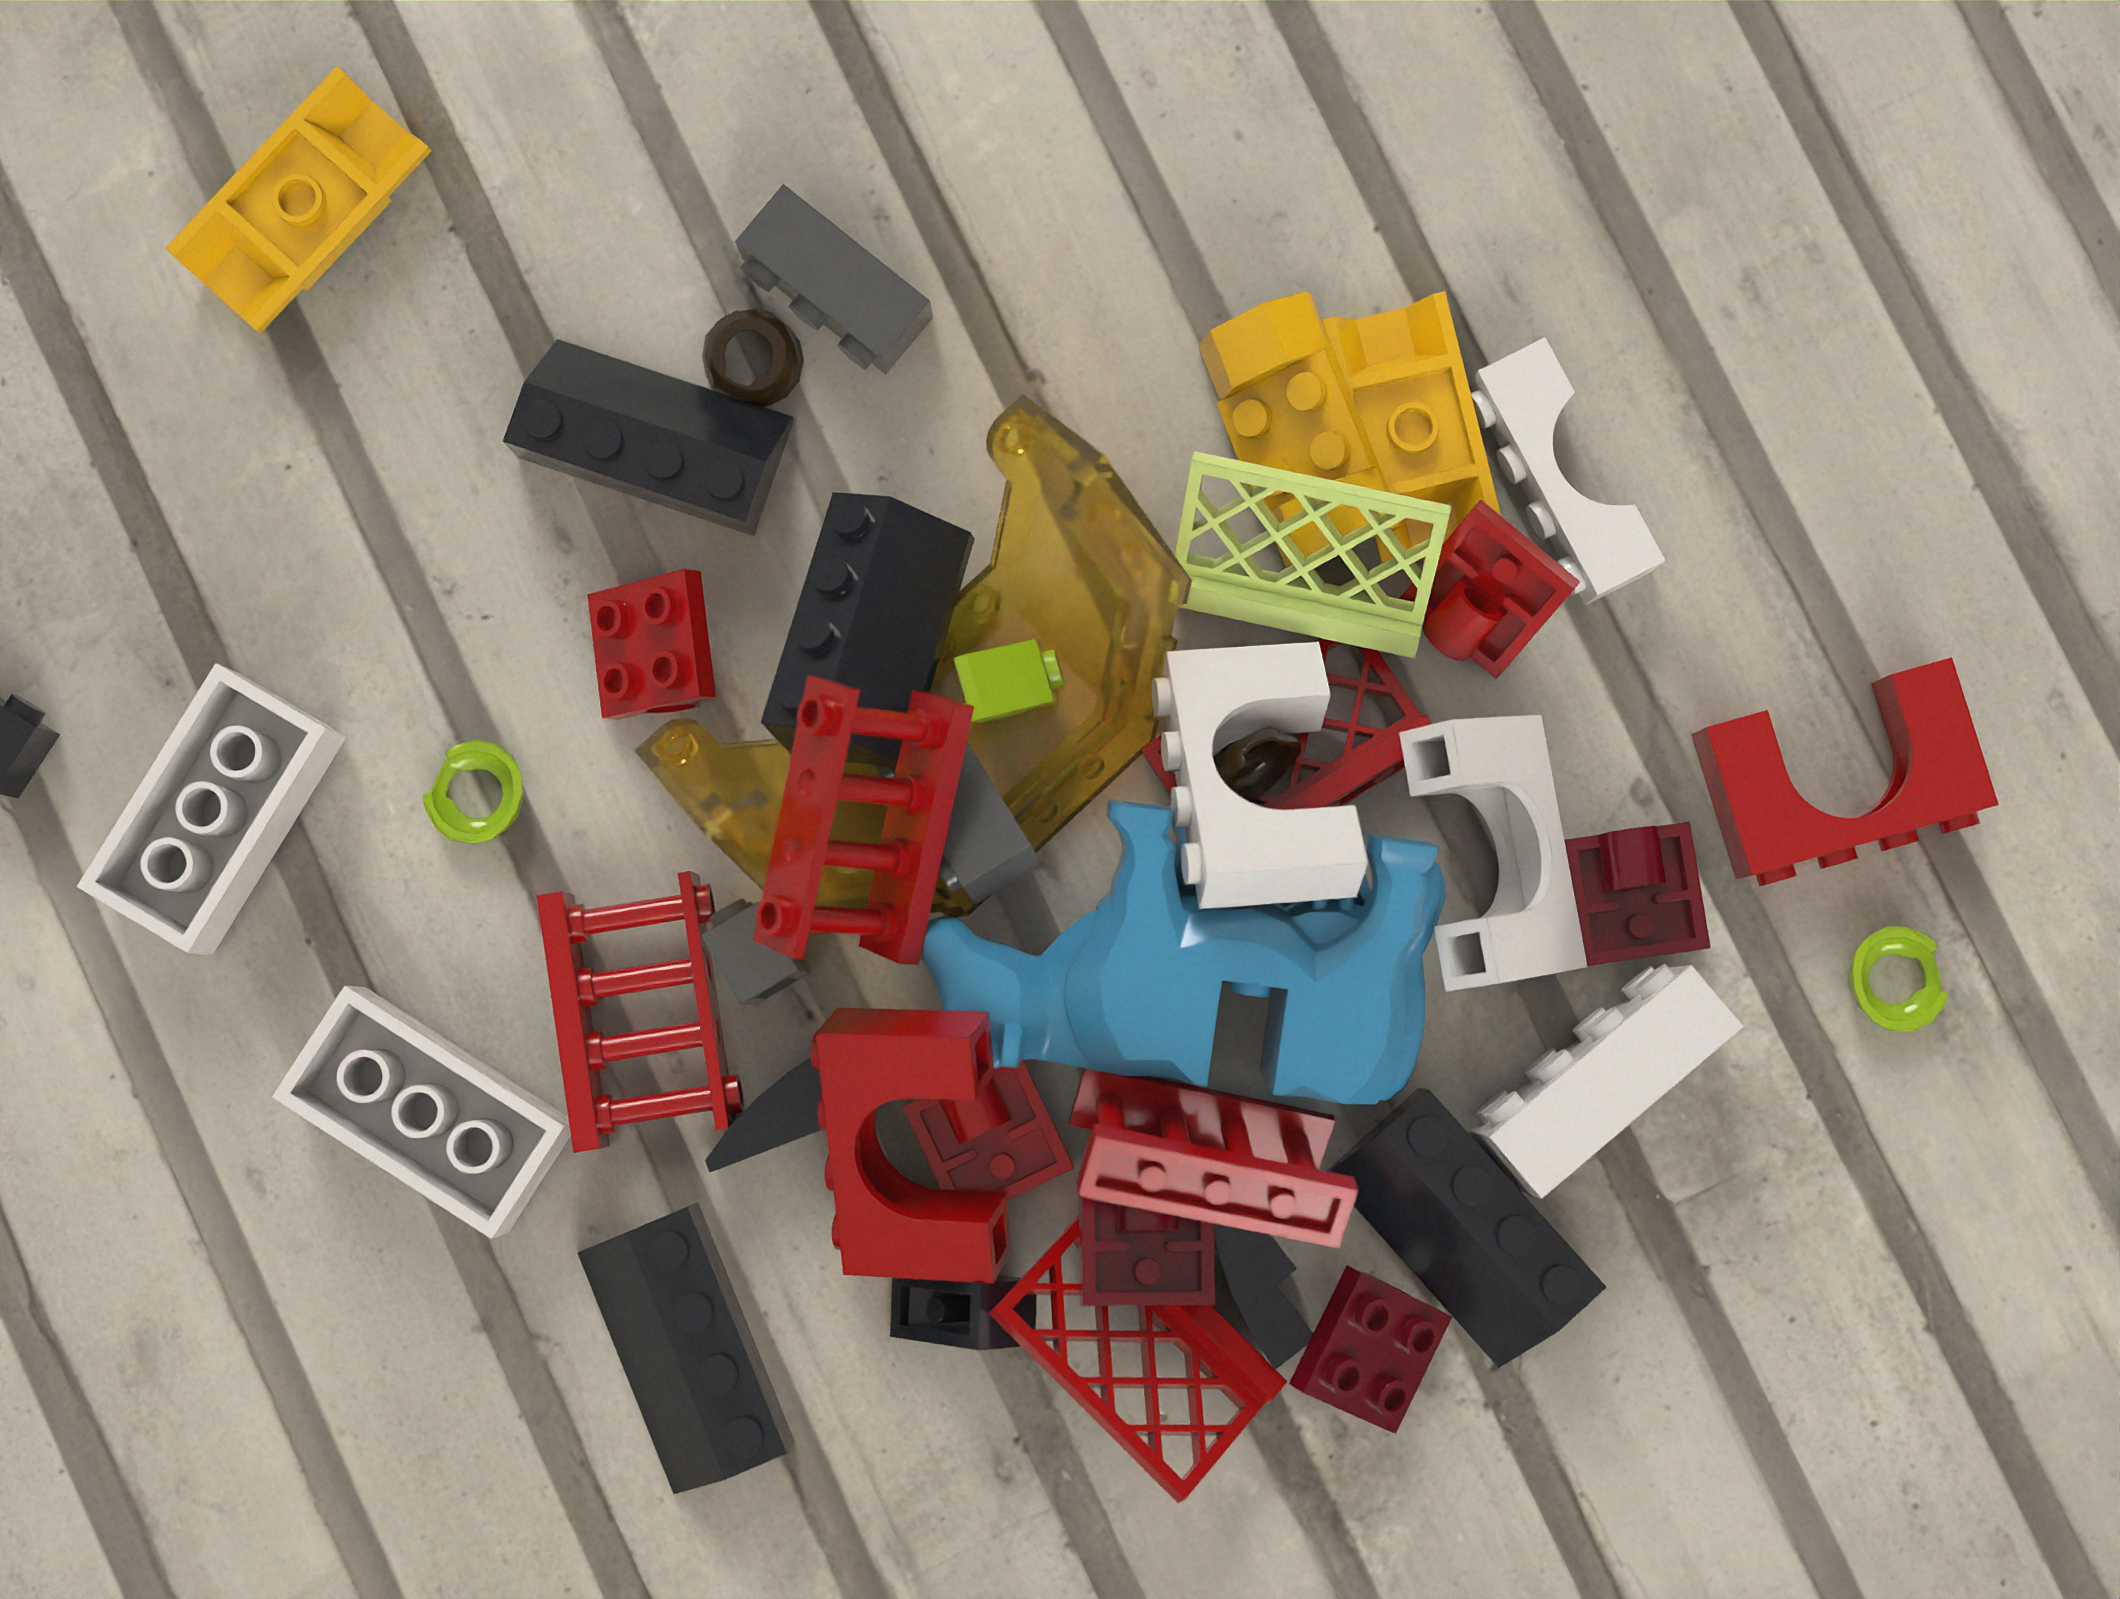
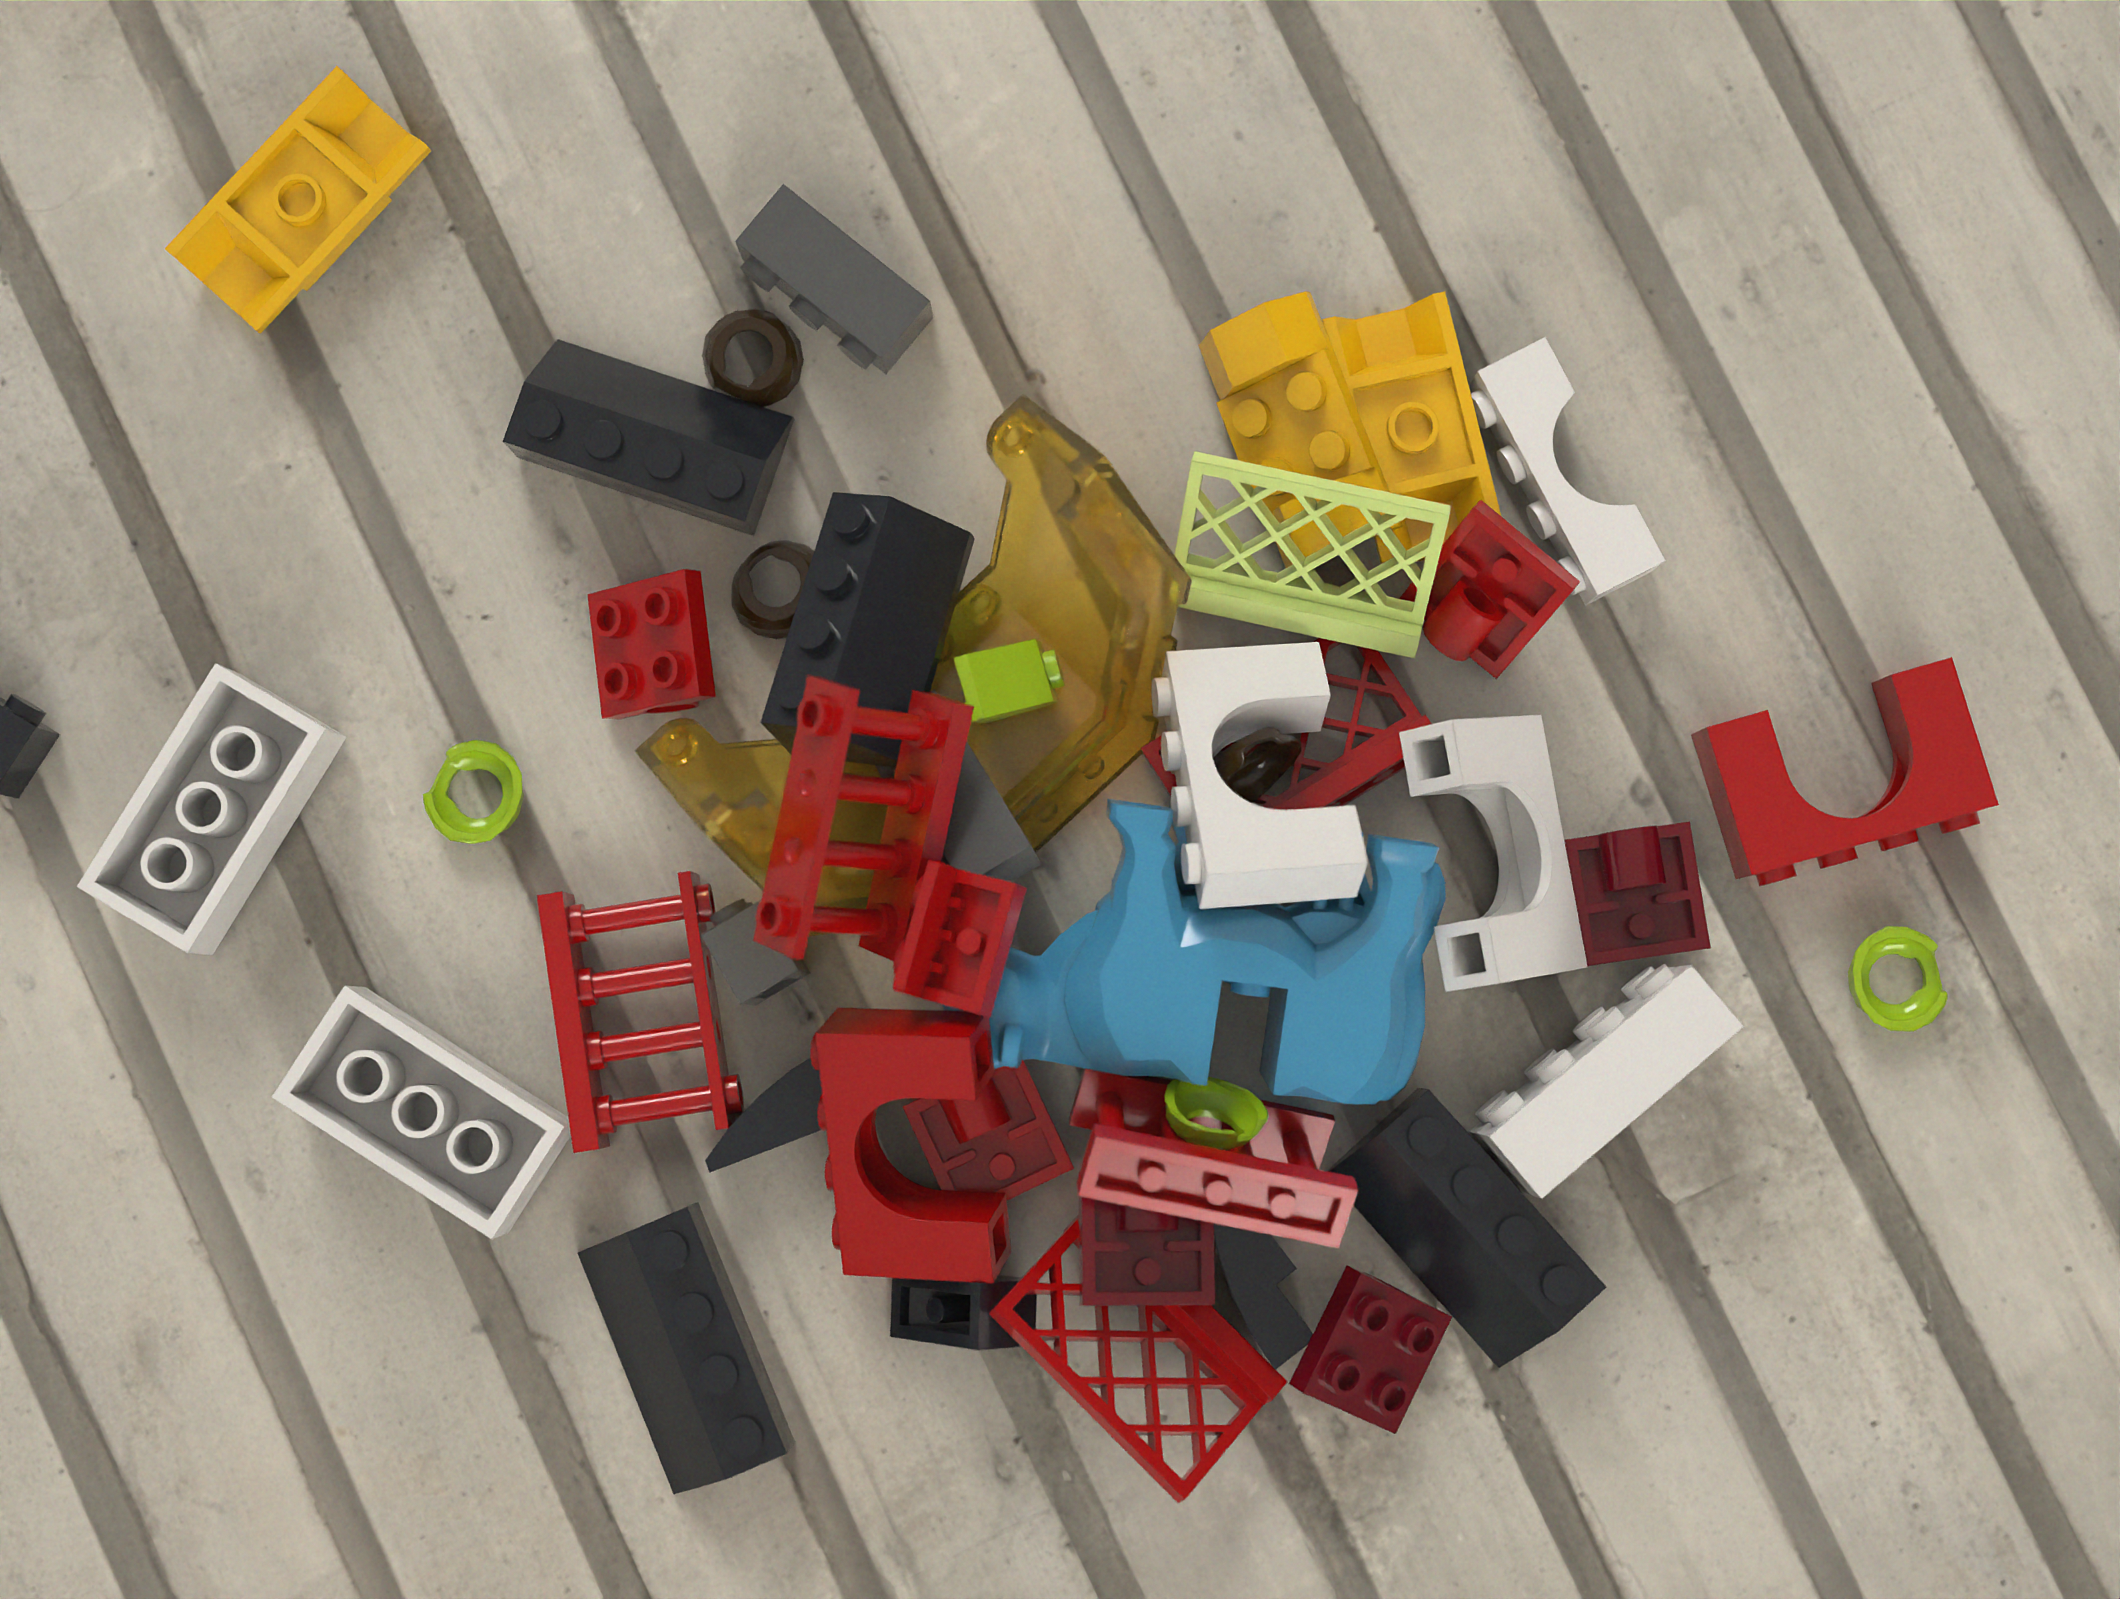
none -> dark brown piece [731,540,814,639]
none -> red bracket [893,860,1027,1018]
none -> lime piece [1164,1076,1268,1150]

